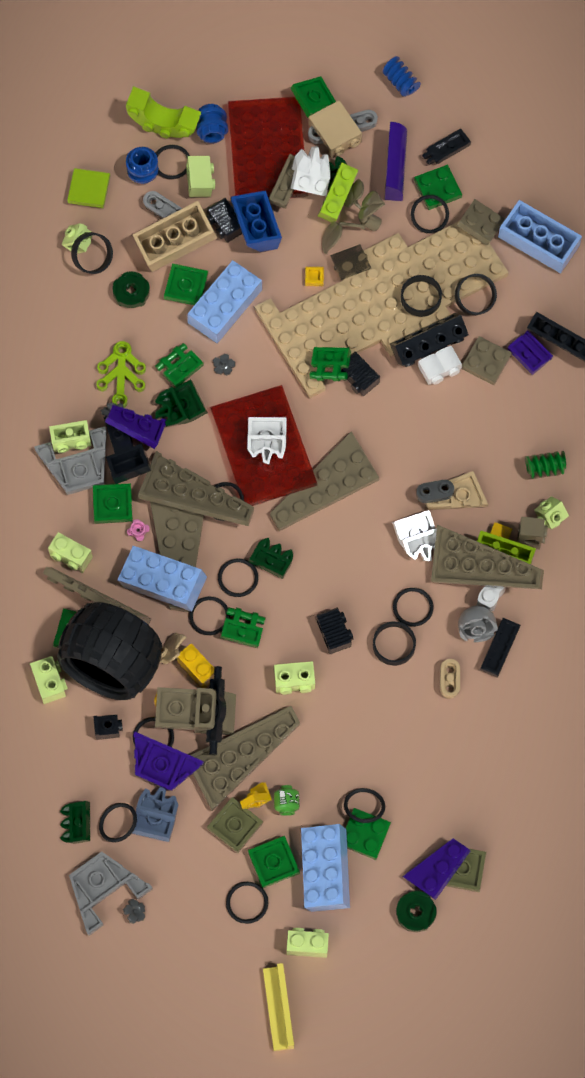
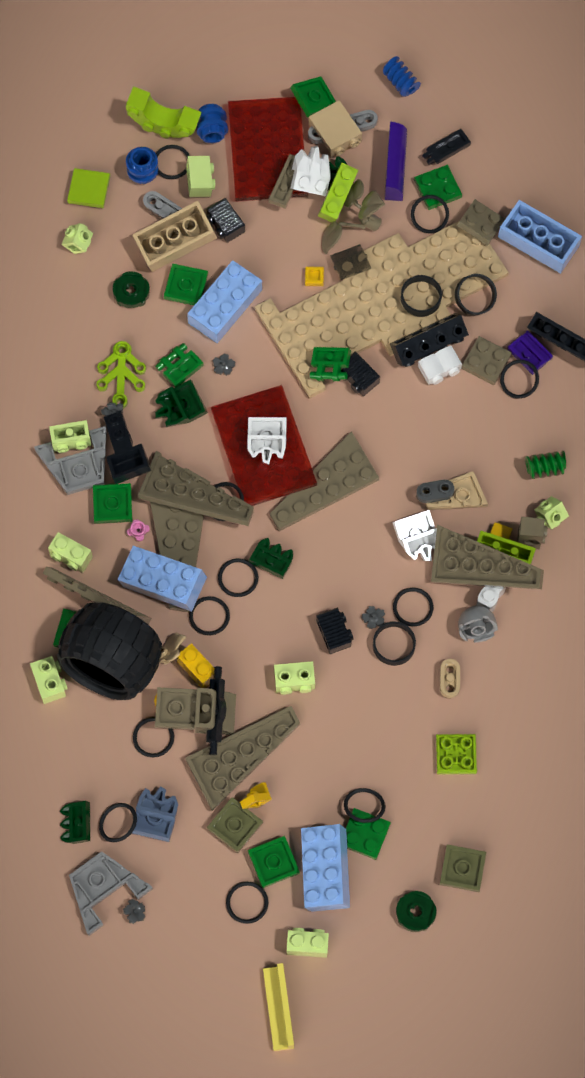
black tyre [71,232,113,274] -> none
black brick [93,715,123,740] -> none
dark purple wing [105,405,166,449] -> none
dark purple wing [134,732,204,791] -> none
green plate [220,607,266,648] -> none
blue slope [230,191,282,252] -> none
bright green head [274,785,300,816] -> none
dark purple wing [403,838,470,900] -> none
black plate [480,618,521,678] -> none
none -> dark grey plant [362,606,385,629]
none -> lime tile [436,734,477,774]
none -> black tyre [500,359,539,399]

